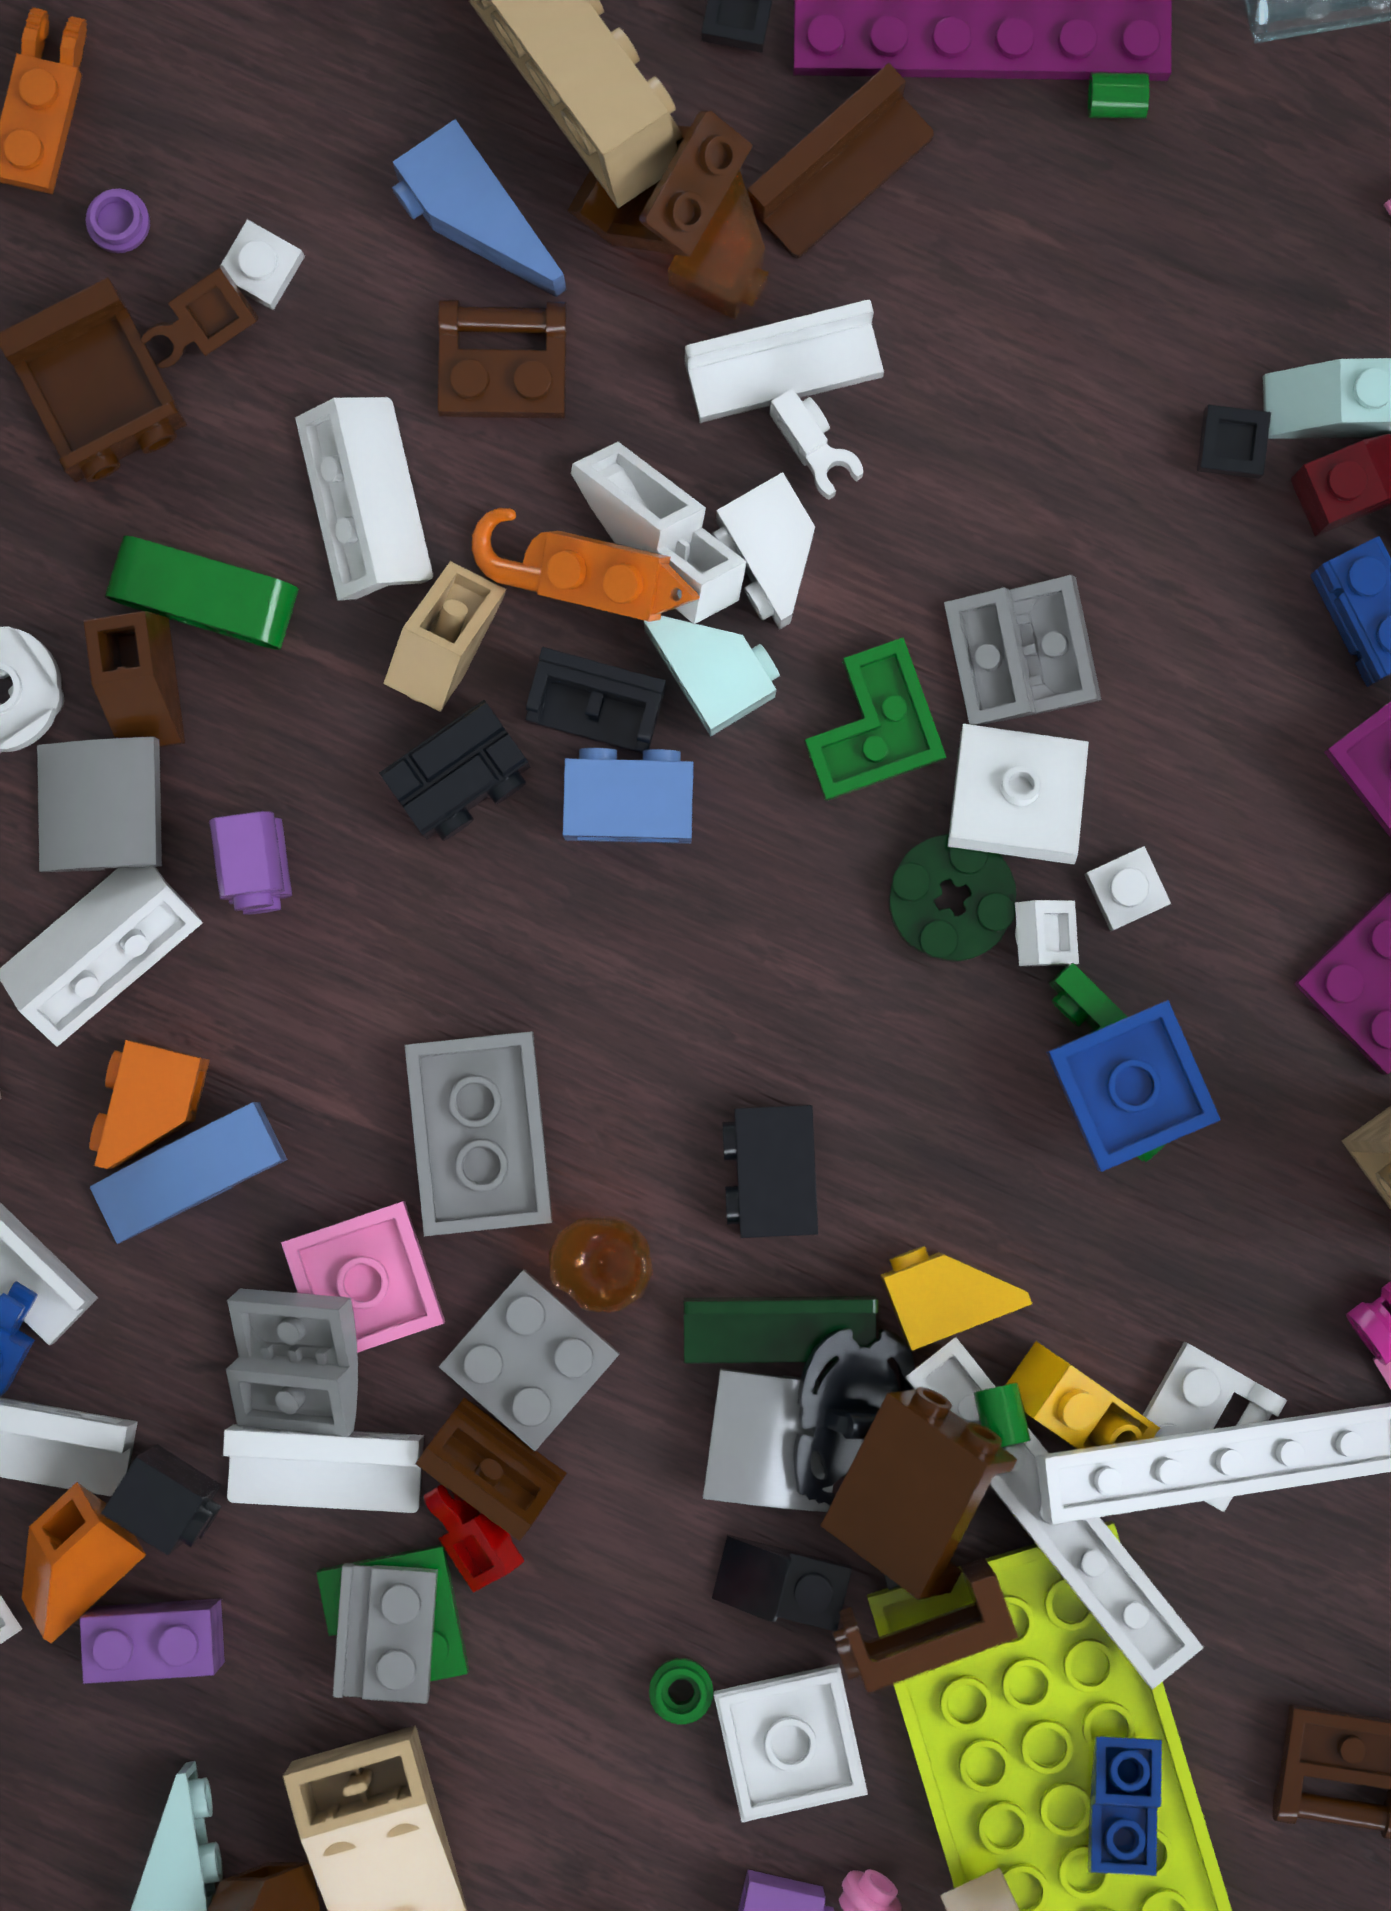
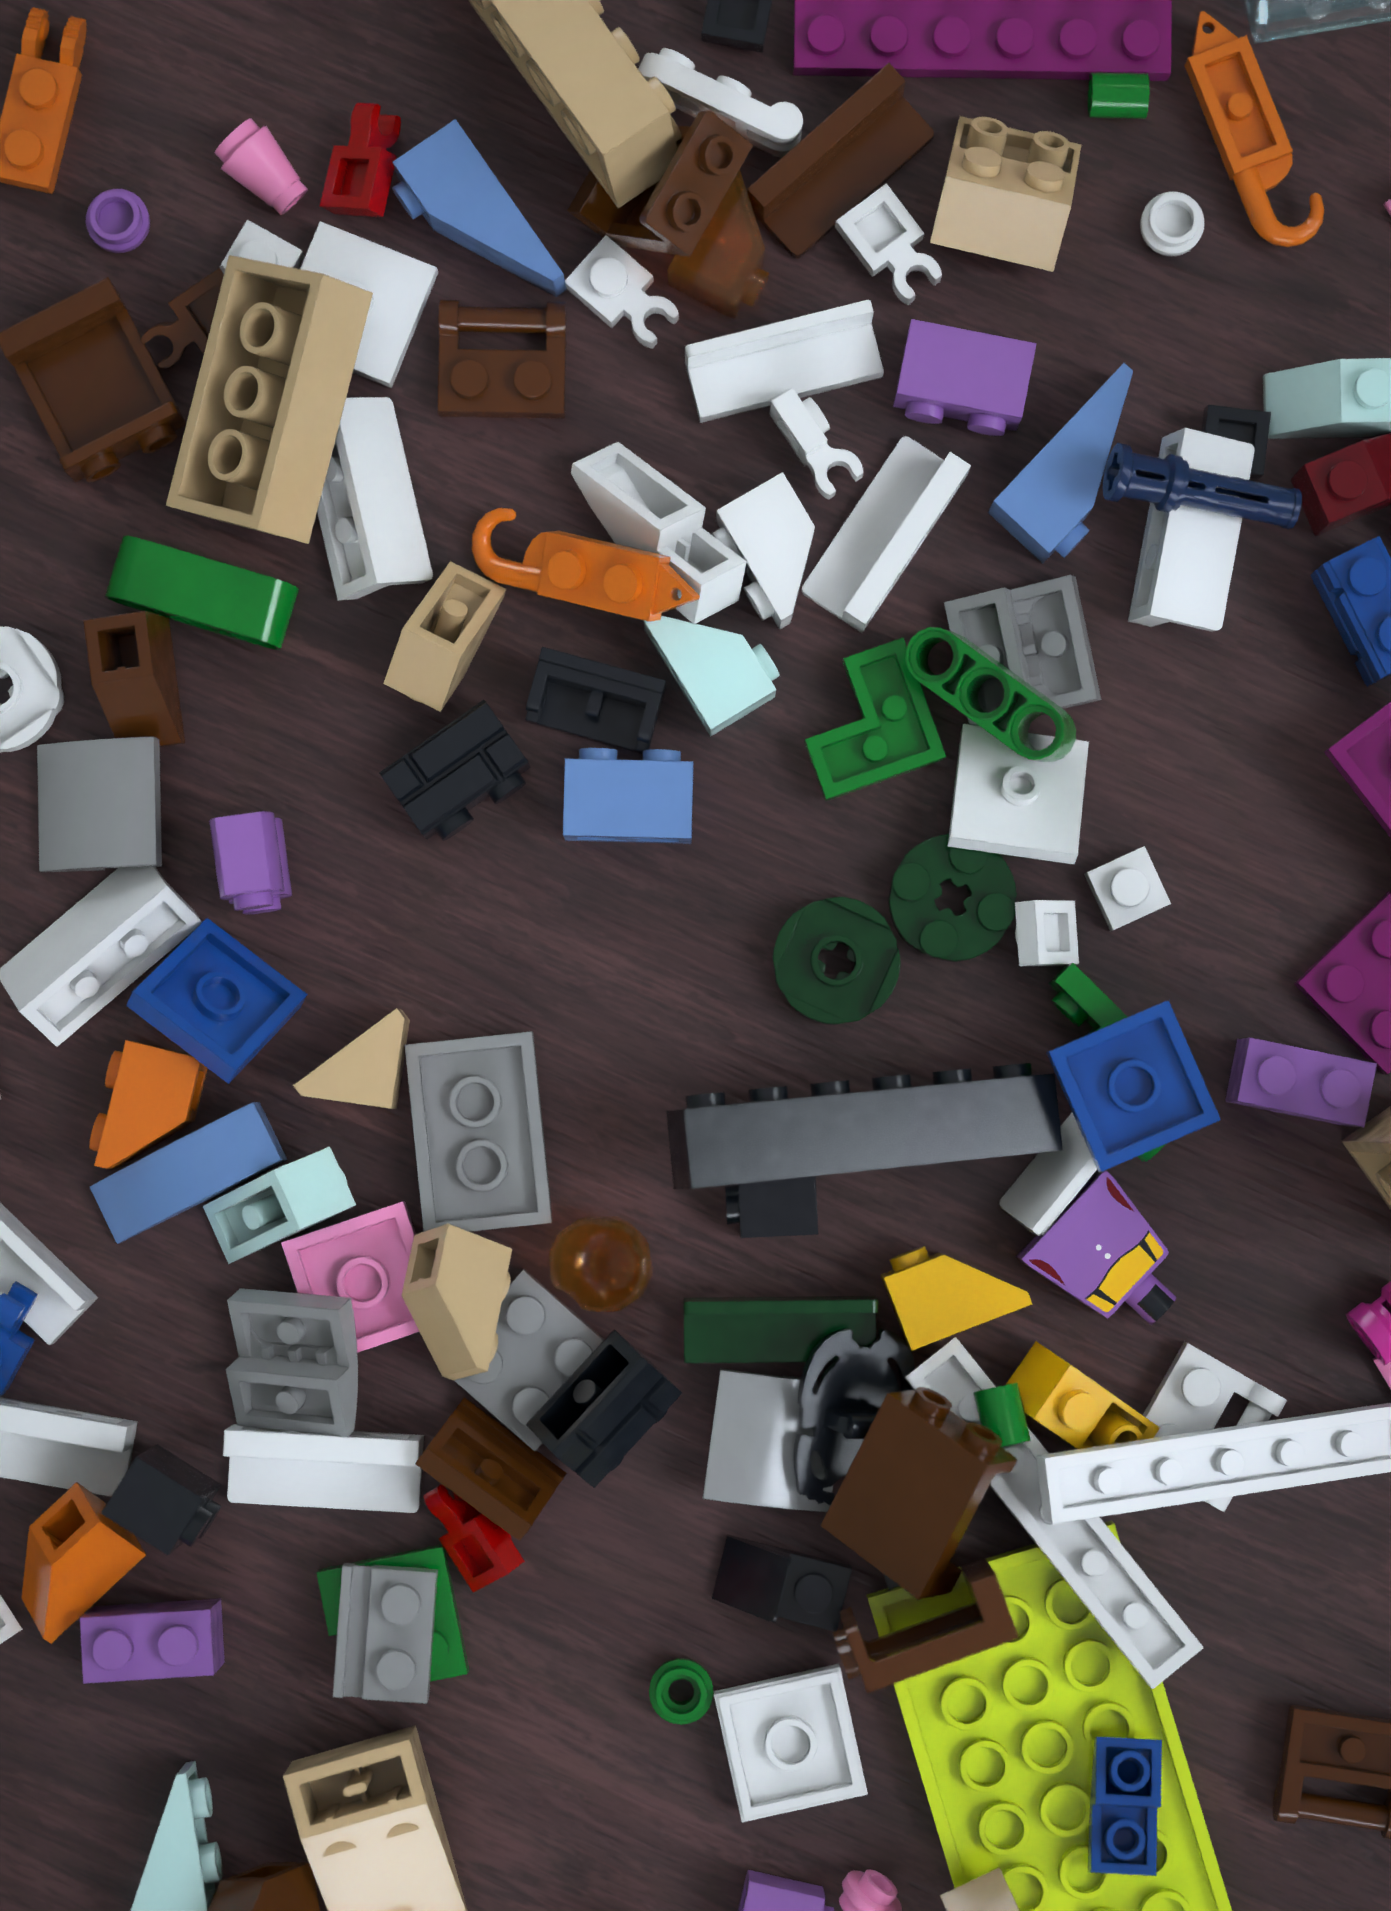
none -> blue plate [126,918,308,1084]
none -> tan brick [166,255,373,544]
none -> light aqua slope [203,1146,356,1264]
none -> bright pink cone [214,118,308,215]
none -> tan slope [293,1008,410,1109]
none -> white plate [301,221,438,388]
none -> red plate [320,103,401,217]
none -> tan slope [401,1224,512,1380]
none -> black brick [526,1329,682,1488]
none -> white plate [565,235,679,349]
none -> white plate [638,48,803,157]
none -> brick [666,1063,1063,1189]
none -> dark green plate [772,897,901,1025]
none -> white panel [802,436,971,633]
none -> white plate [835,183,942,305]
none -> medium lavender brick [893,319,1037,436]
none -> green beam [905,627,1076,762]
none -> tan slope [930,116,1082,272]
none -> medium blue slope [988,363,1133,563]
none -> white slope [999,1113,1097,1236]
none -> medium lavender torso [1016,1170,1177,1325]
none -> dark blue pin [1103,443,1302,529]
none -> white panel [1128,428,1255,632]
none -> white plate [1140,192,1204,256]
none -> orange plate [1184,11,1325,247]
none -> medium lavender brick [1225,1038,1377,1127]

